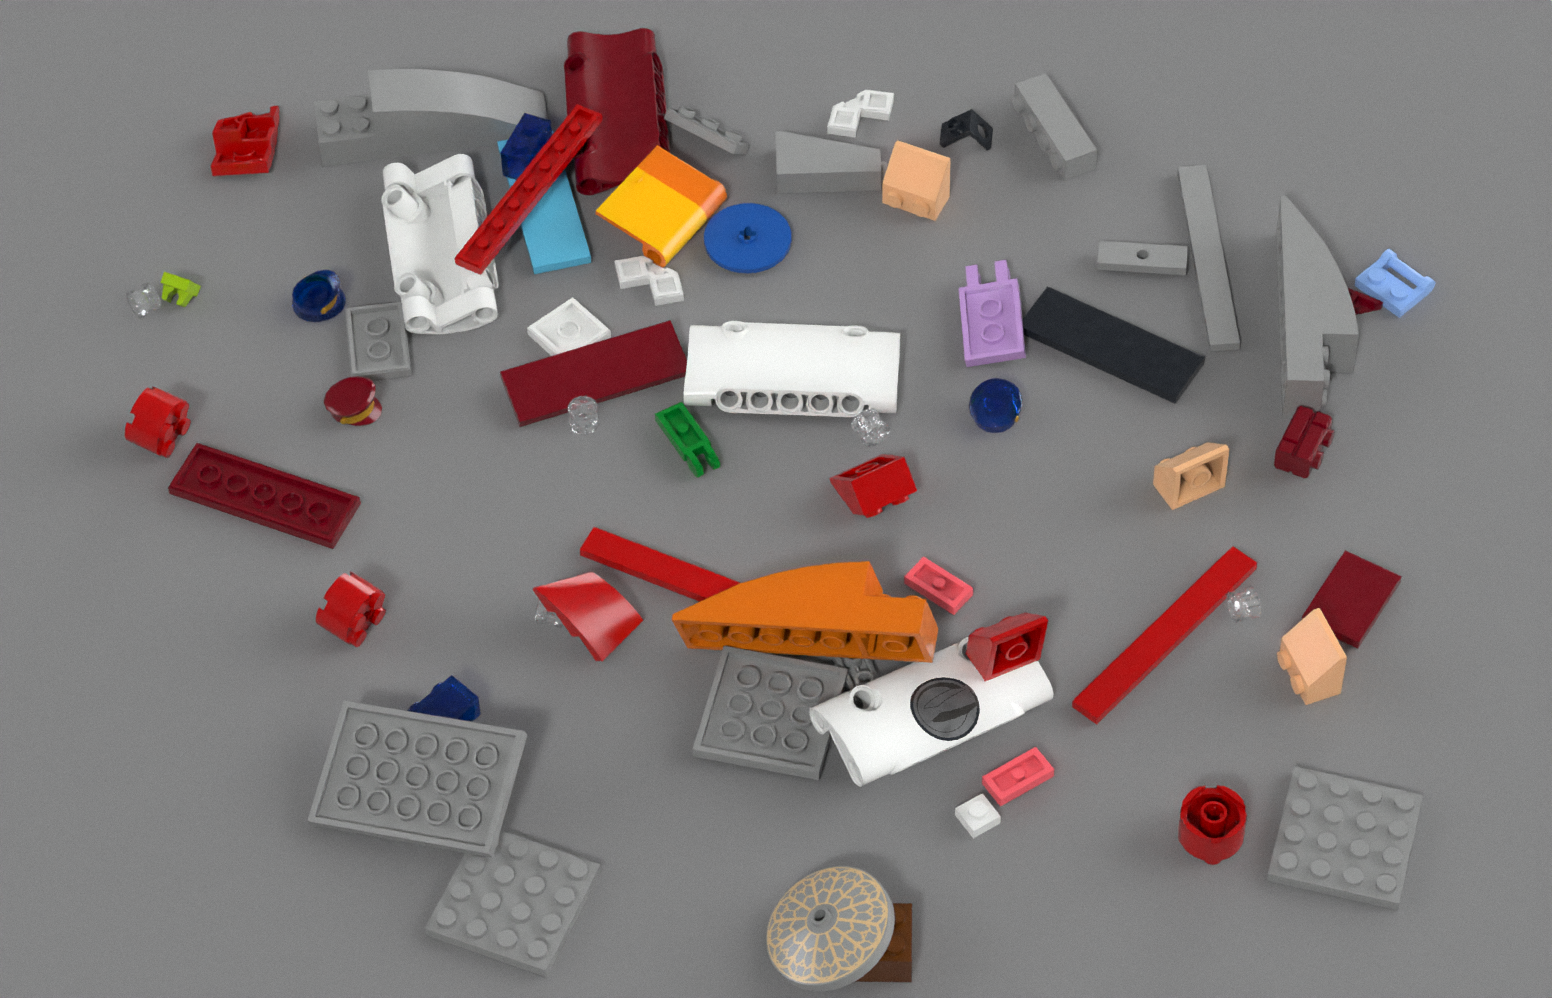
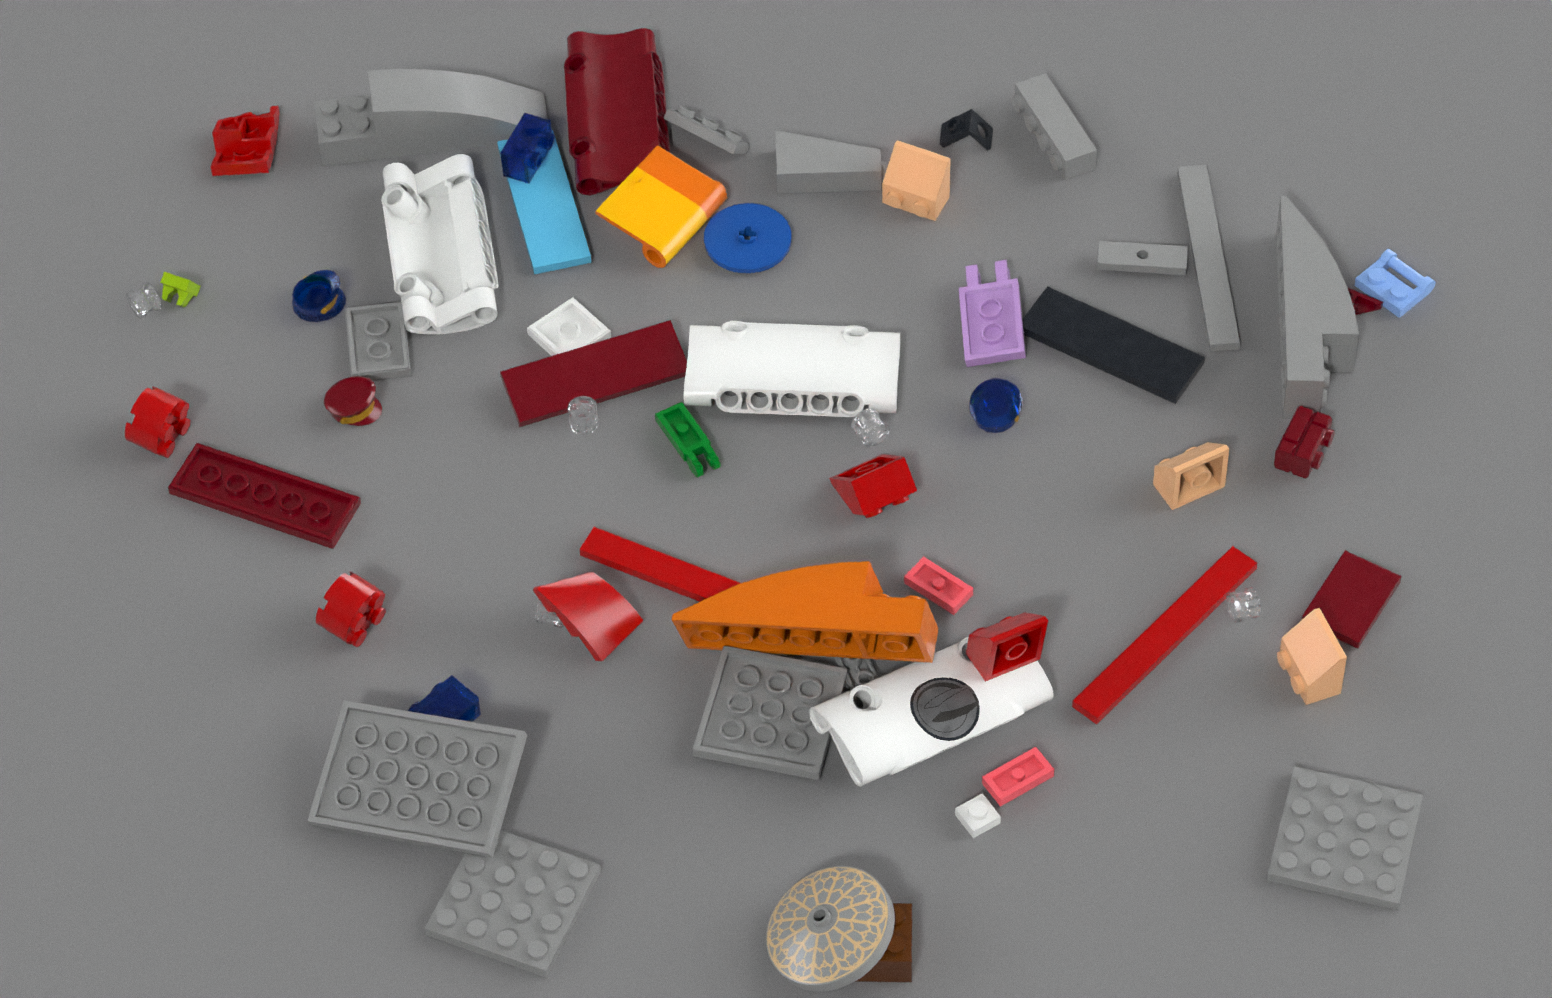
red tile [455,104,602,275] -> none
white tile [614,256,684,306] -> none
white tile [827,89,894,138] -> none
red brick [1178,785,1247,865] -> none

